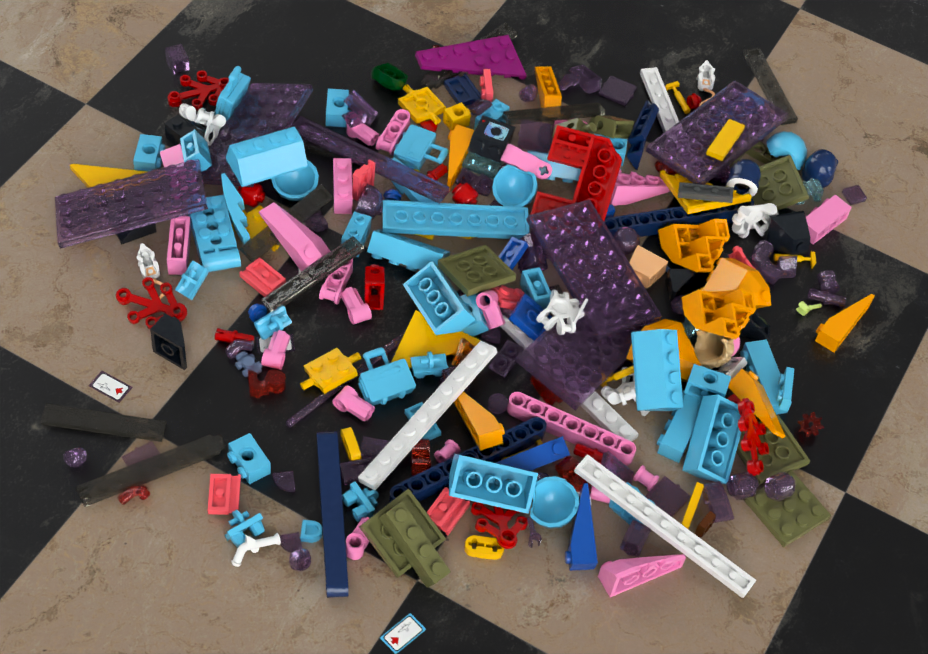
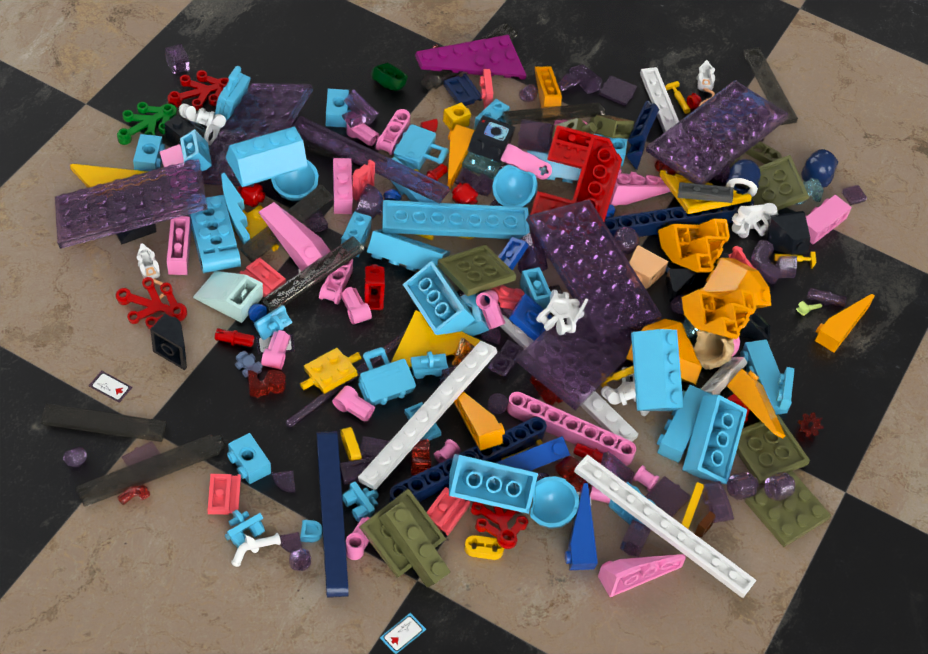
medium azure hips [175,260,210,300] -> none
clear purple arm [226,339,254,359] -> none
yellow plate [398,84,446,125] -> none
clear purple tile [467,99,492,116] -> none
clear purple hand [527,517,542,548] -> none
medium azure brick [684,364,731,399] -> none
yellow tile [706,119,745,161] -> none
red plant [738,398,769,476] -> none
medium azure cylinder [767,131,807,170] -> none
clear purple wheel [817,270,840,296] -> none
none -> green plant [117,102,177,145]
none -> light aqua slope [193,271,263,323]

